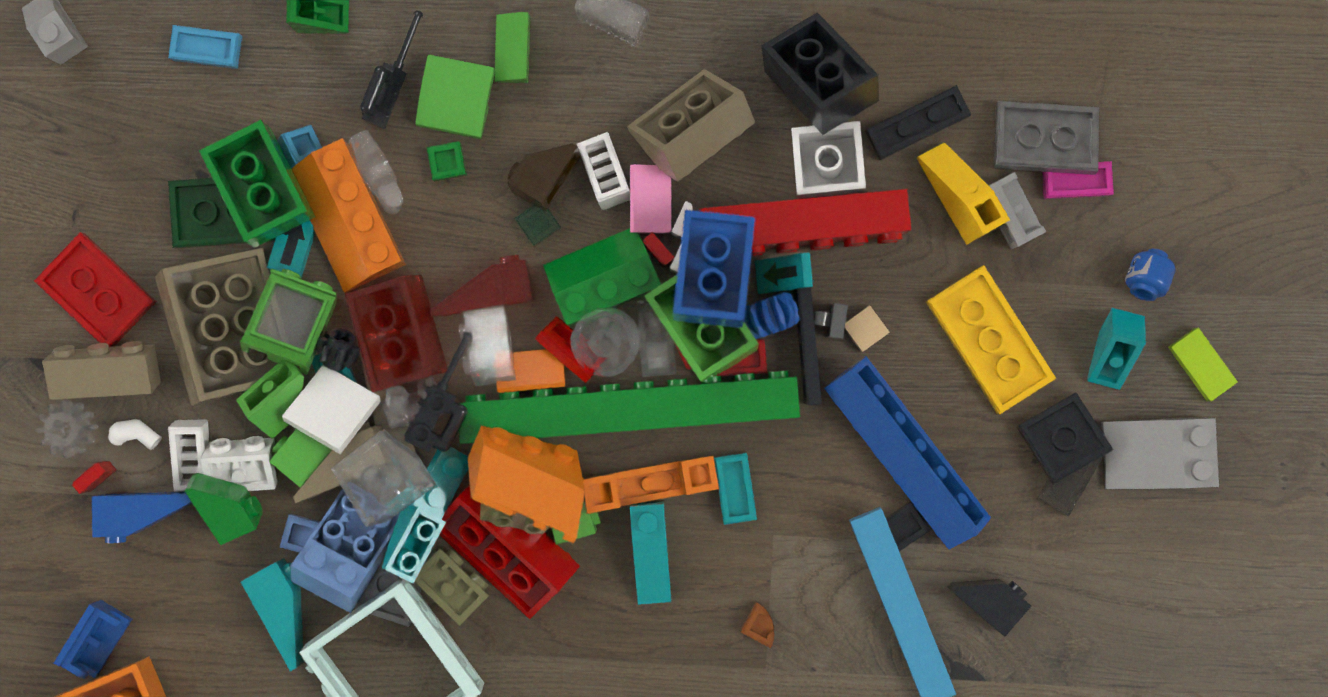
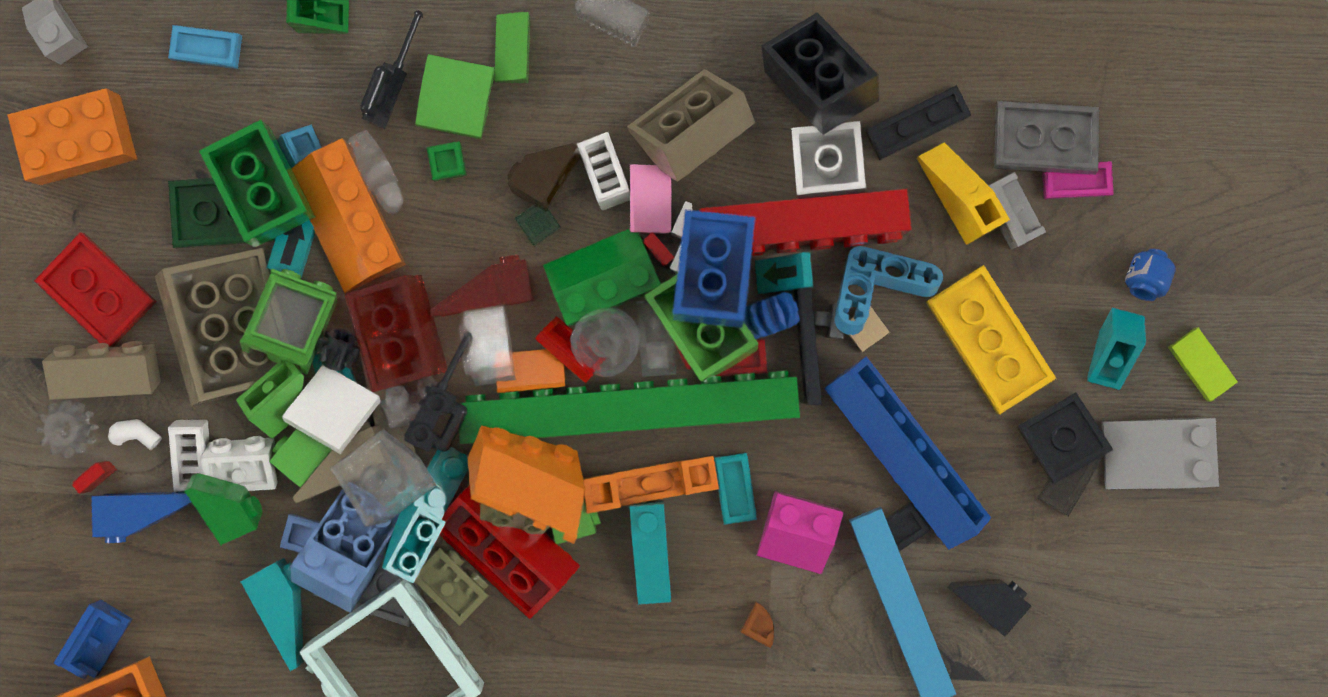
none -> orange brick [7,88,137,185]
none -> dark pink slope [756,491,844,574]
none -> dark azure beam [834,246,943,335]

